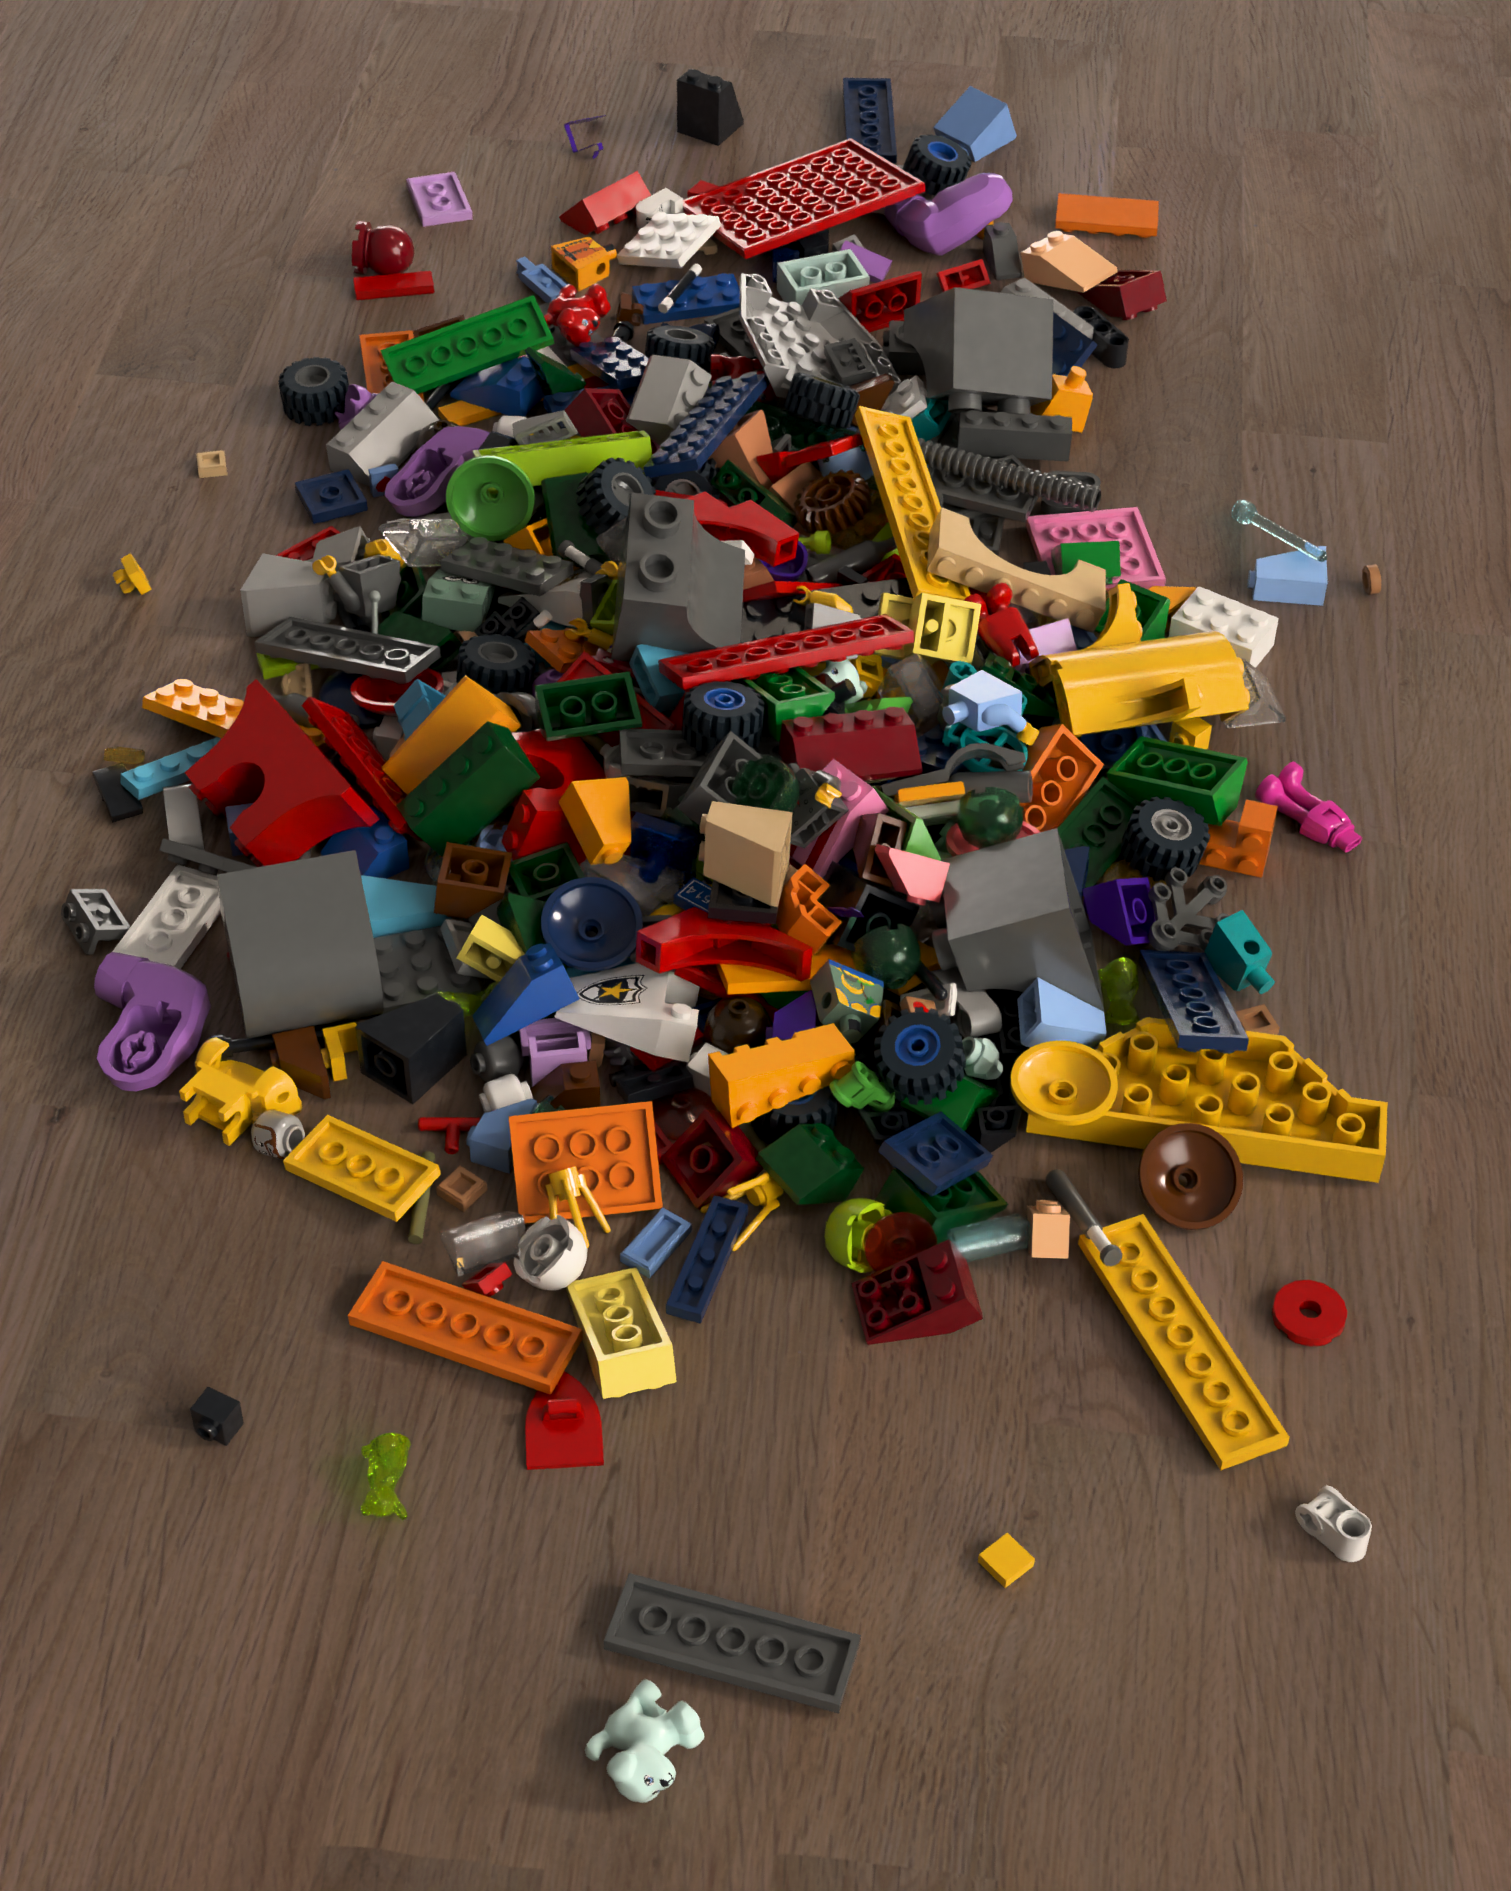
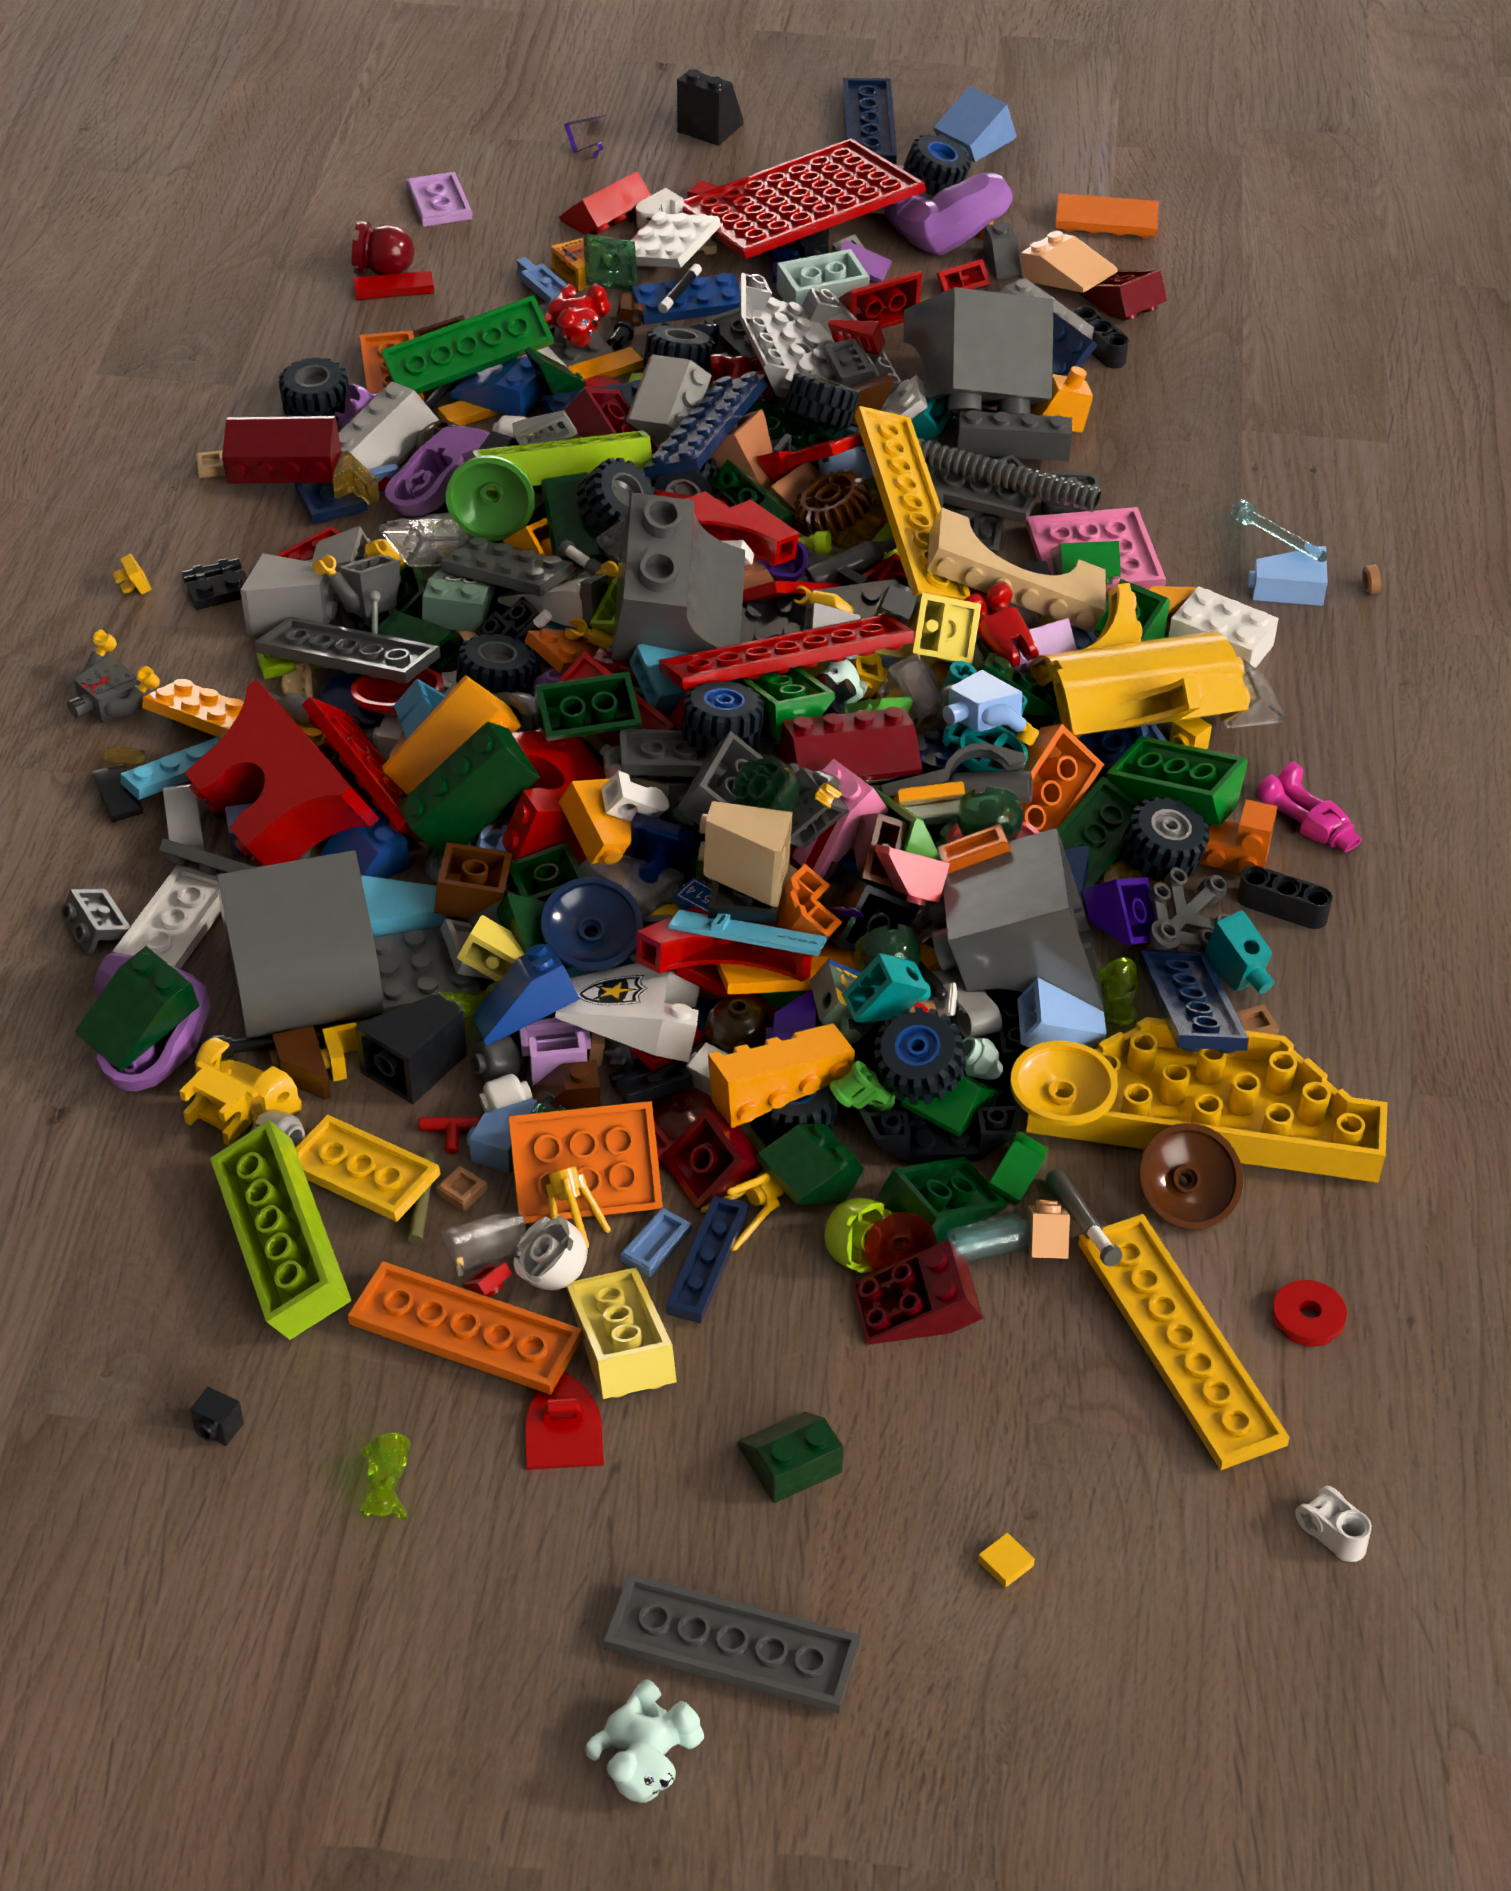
dark blue plate [570,337,649,390] -> none
dark blue plate [878,1112,993,1197] -> none
dark grey brick [883,321,926,375] -> none
none -> dark grey torso [67,629,160,723]
none -> dark green slope [75,946,200,1072]
none -> black plate [181,558,247,610]
none -> lime brick [210,1120,352,1340]
none -> dark red slope [222,416,345,484]
none -> clear yellow slope [332,450,379,505]
none -> clear green tile [583,234,638,292]
none -> white leg [601,771,669,826]
none -> medium azure piece [668,910,827,956]
none -> dark green slope [738,1412,843,1503]
none -> red slope [828,320,885,355]
none -> teal torso [842,953,931,1022]
none -> dark grey plate [876,584,918,624]
none -> orange tile [937,824,1011,874]
none -> green slope [987,1131,1049,1204]
none -> black beam [1237,865,1333,929]

